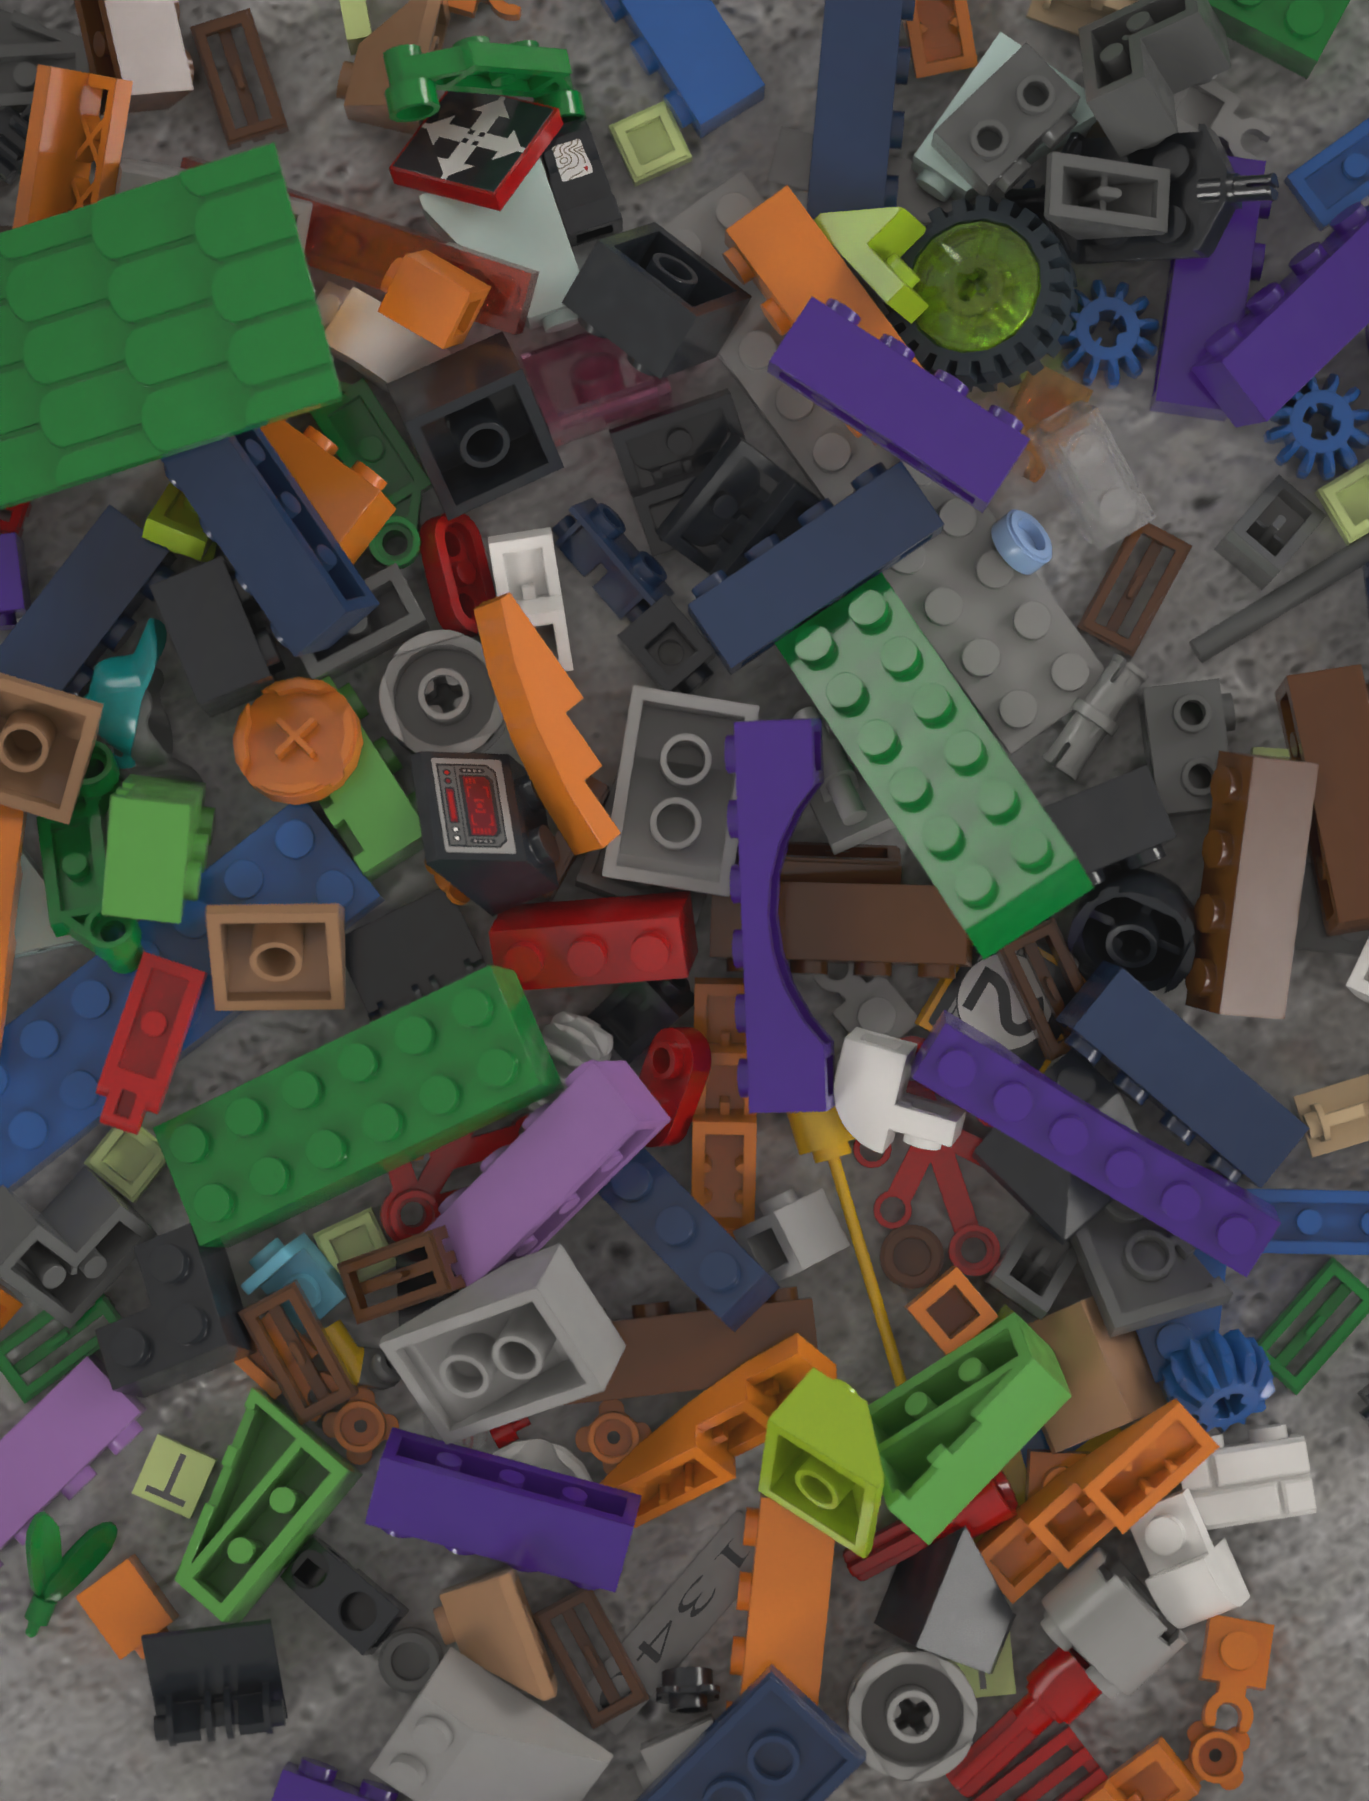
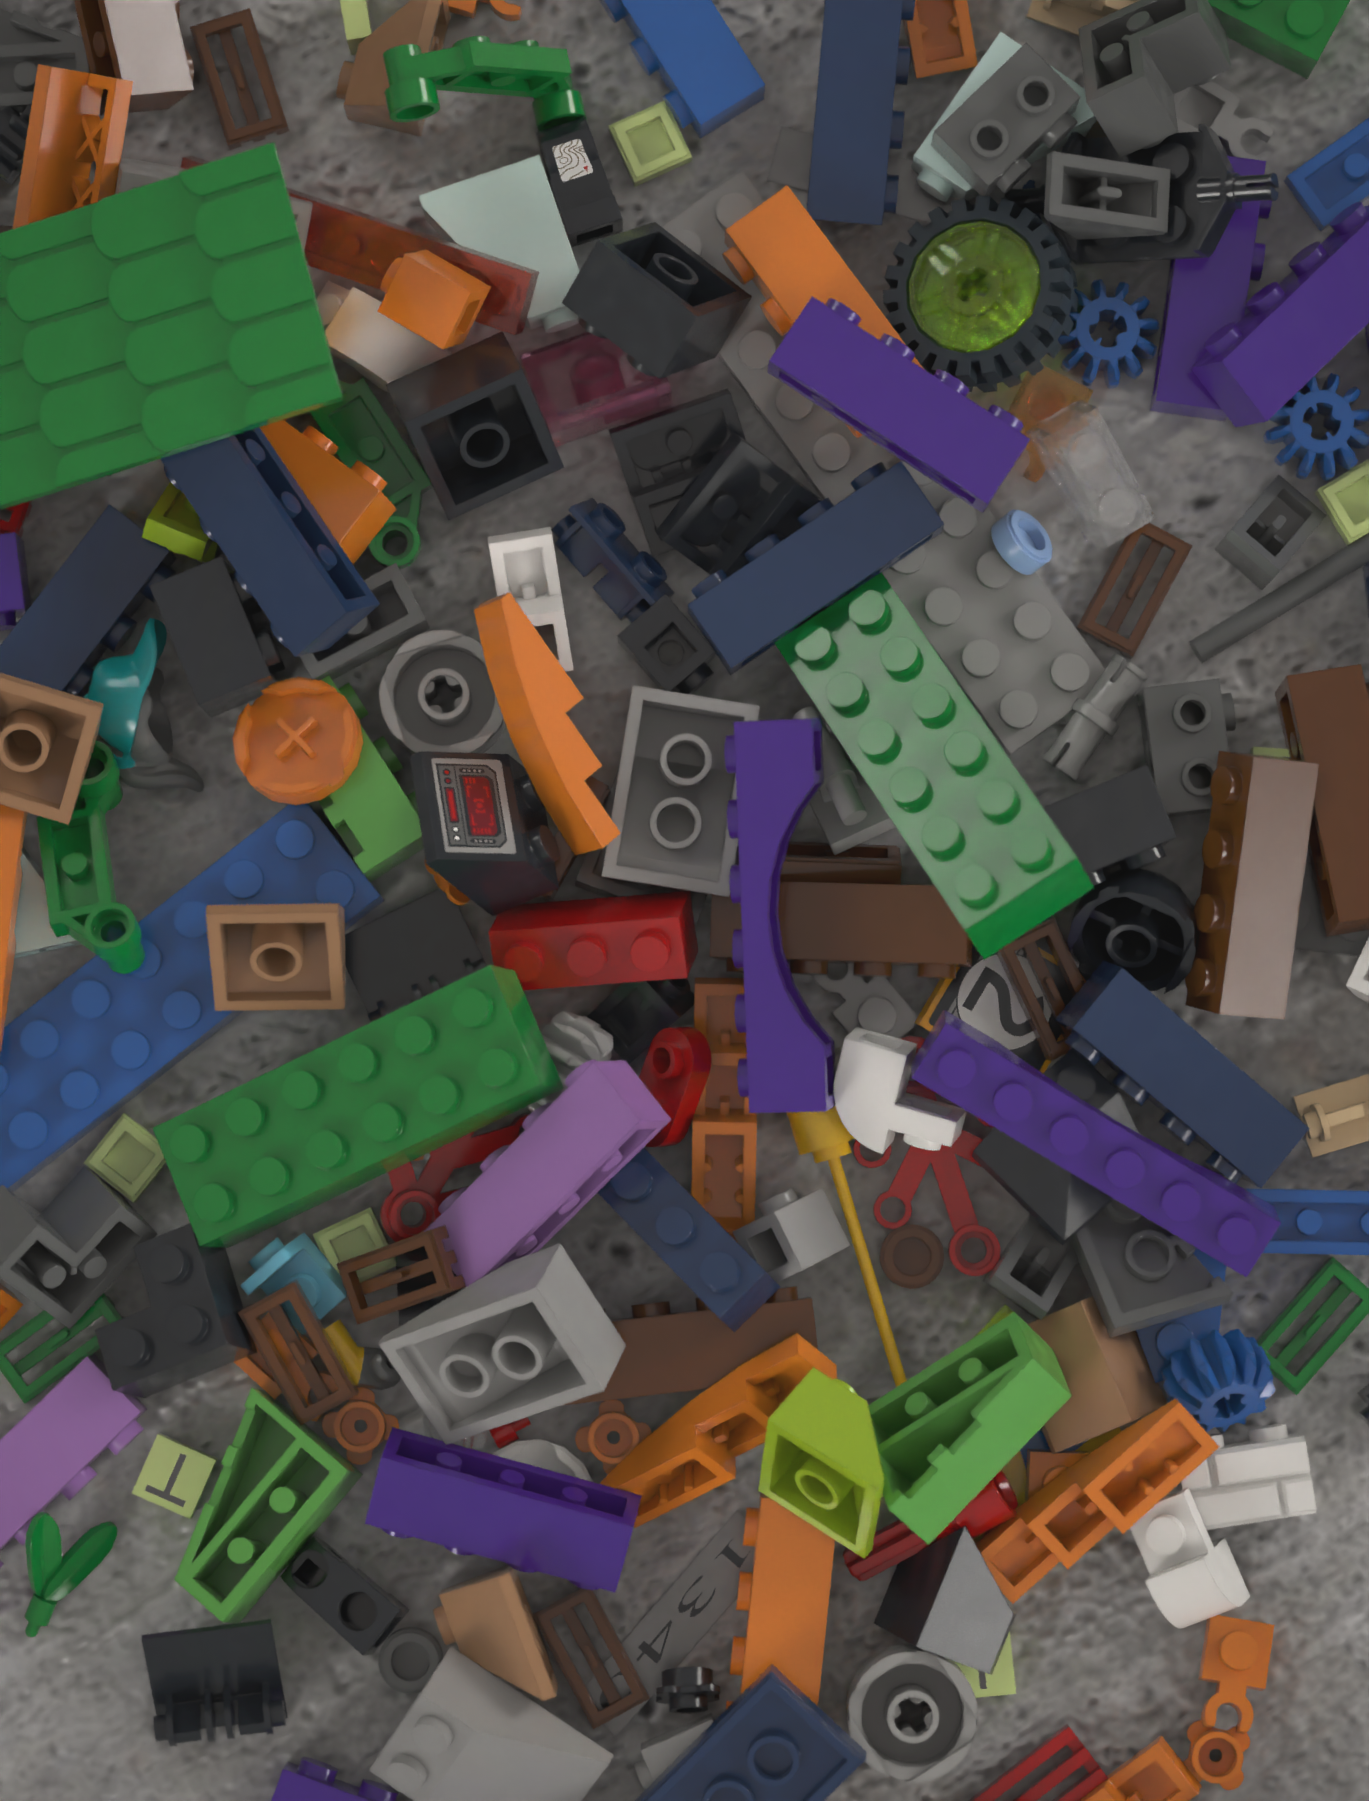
orange brick [75,1554,179,1660] -> none
red hinge [96,951,208,1135] -> none
bright green wedge [102,774,216,924] -> none
tile [389,91,564,211] -> none
red plate [419,512,496,637] -> none
lime slope [814,207,929,324] -> none
orange brick [904,1265,999,1356] -> none
red piece [946,1647,1103,1798] -> none
light grey brick [1040,1546,1188,1699] -> none

